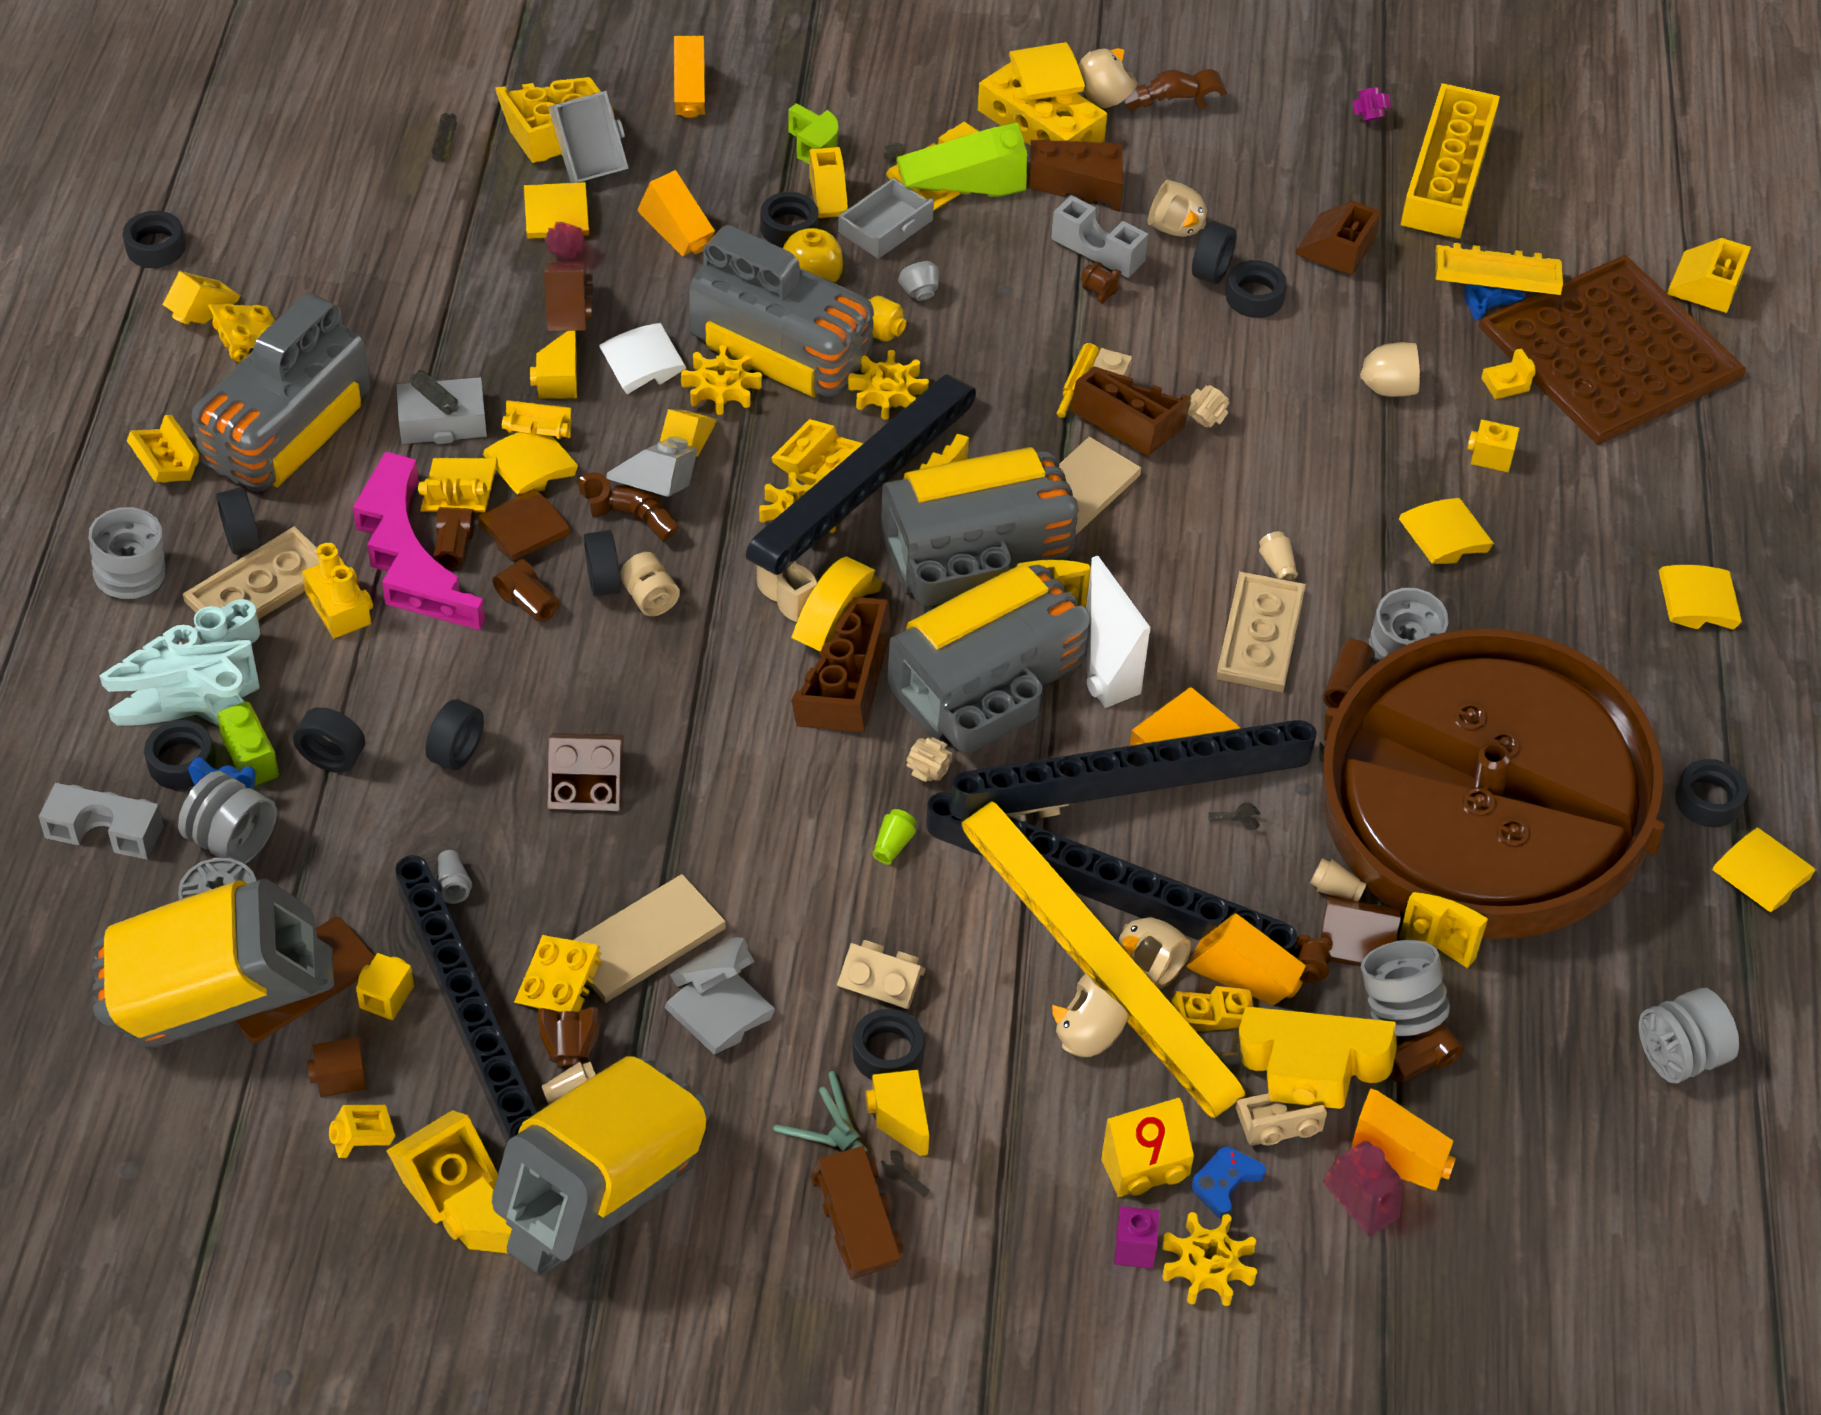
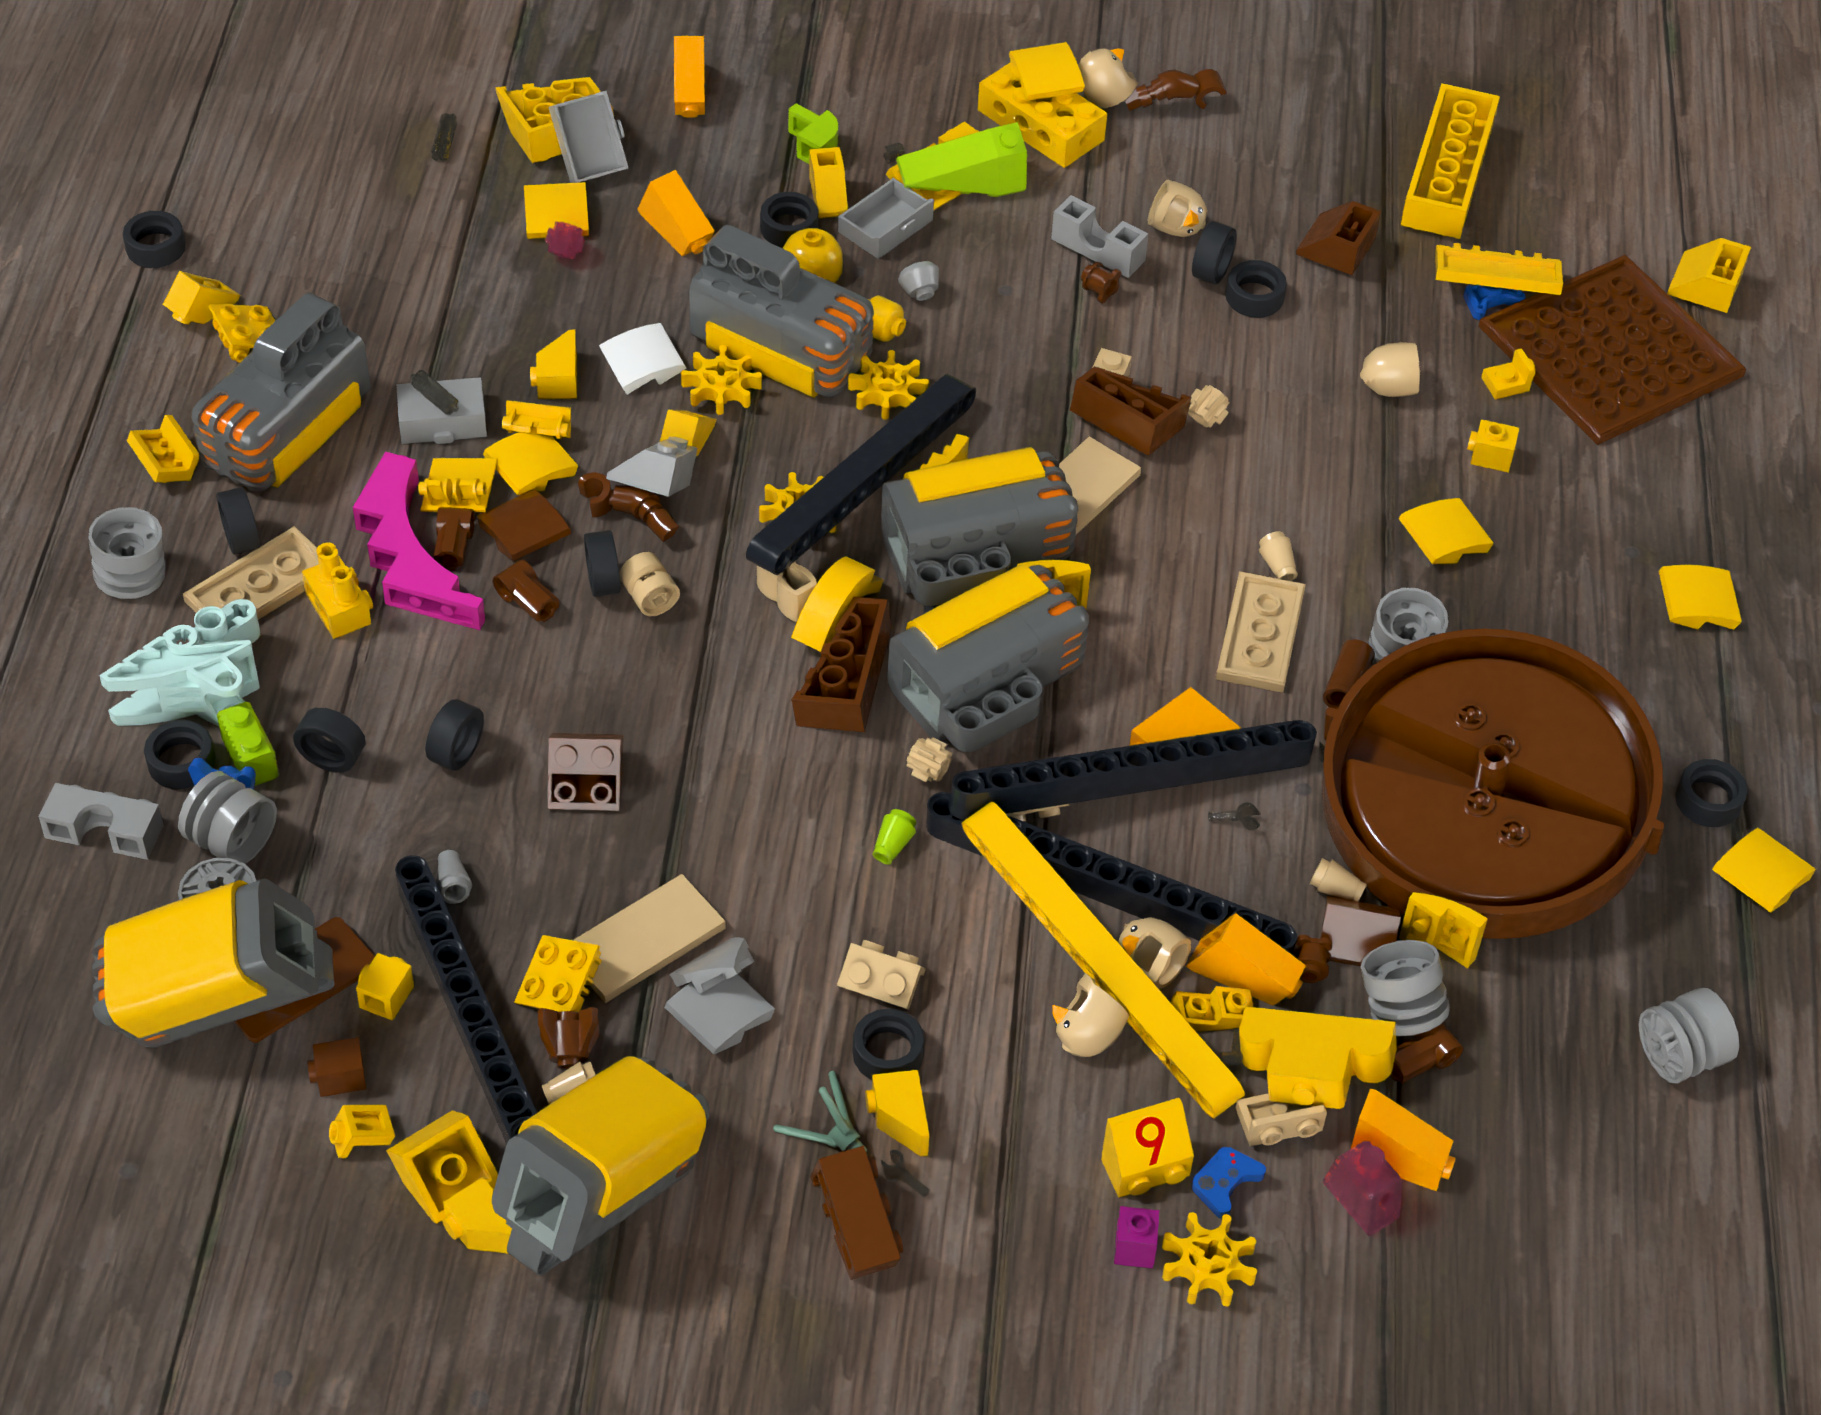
reddish brown wedge [544,262,593,331] -> none
yellow slope [771,419,864,485] -> none
reddish brown wedge [1029,140,1123,212] -> none
yellow axle [1056,343,1100,418] -> none
white slope [1086,556,1150,708] -> none
magenta gear [1352,87,1391,122] -> none

